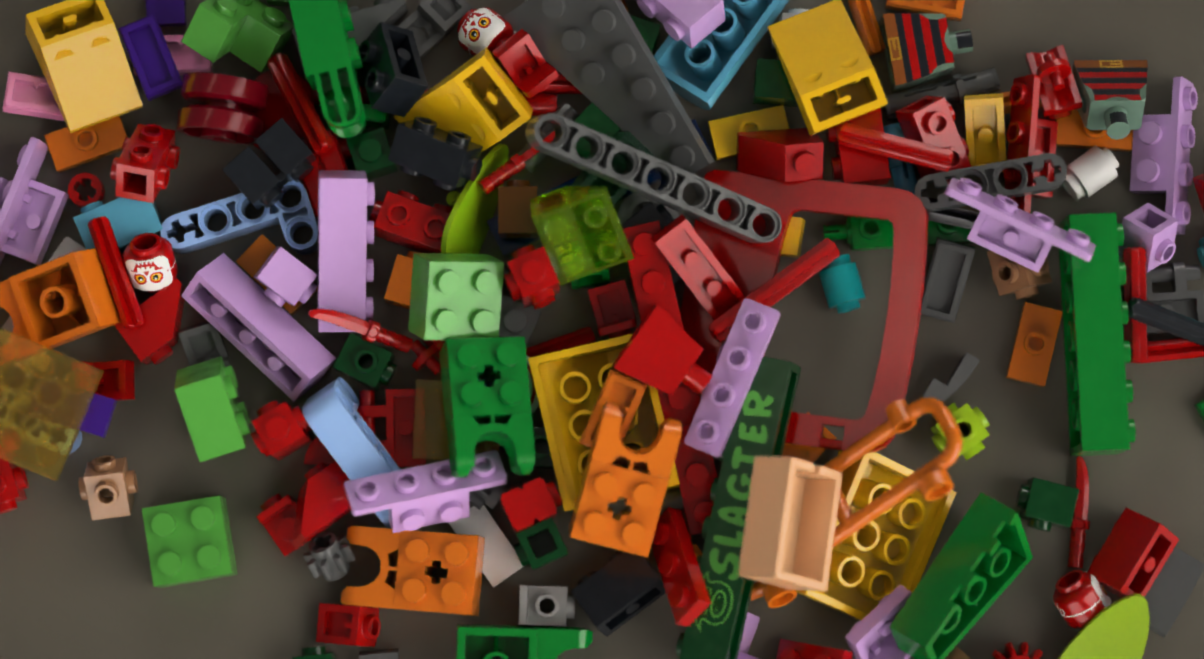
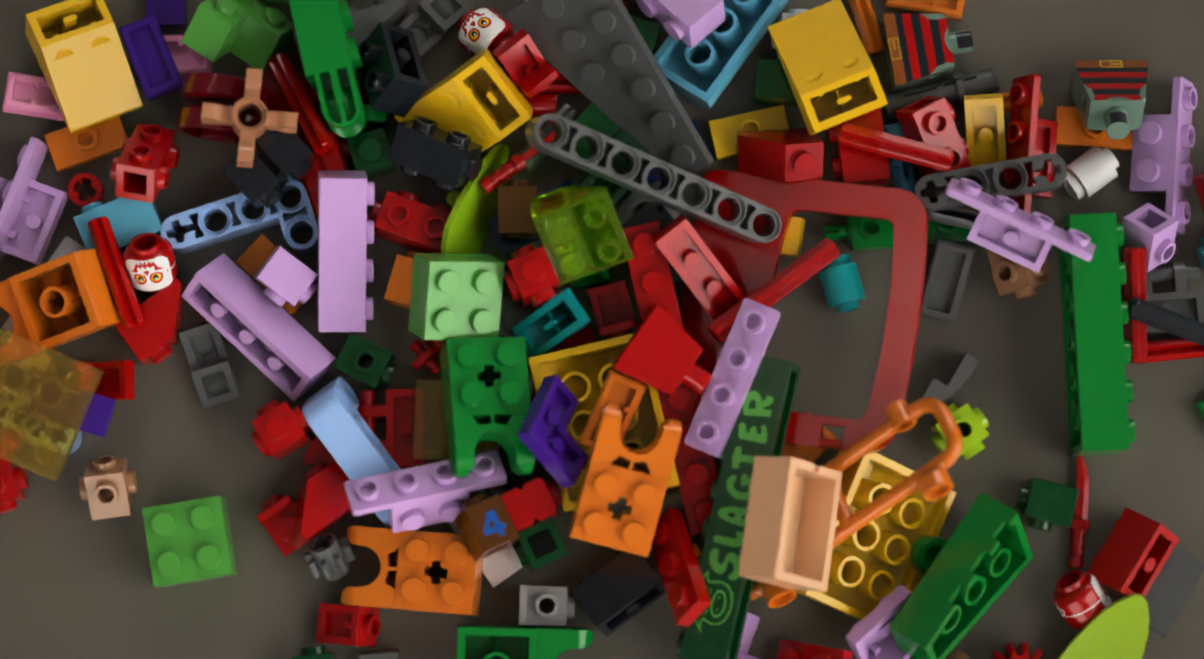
bright green brick [174,356,251,462] -> none
red piece [308,309,413,353] -> none
orange plate [1005,302,1063,387] -> none
red hips [1025,45,1082,120] -> none
none -> nougat pin [201,68,298,169]
none -> reddish brown brick [455,494,520,562]
none -> teal slope [512,288,591,357]
none -> dark purple plate [517,375,588,488]
none -> green tile [910,535,947,575]

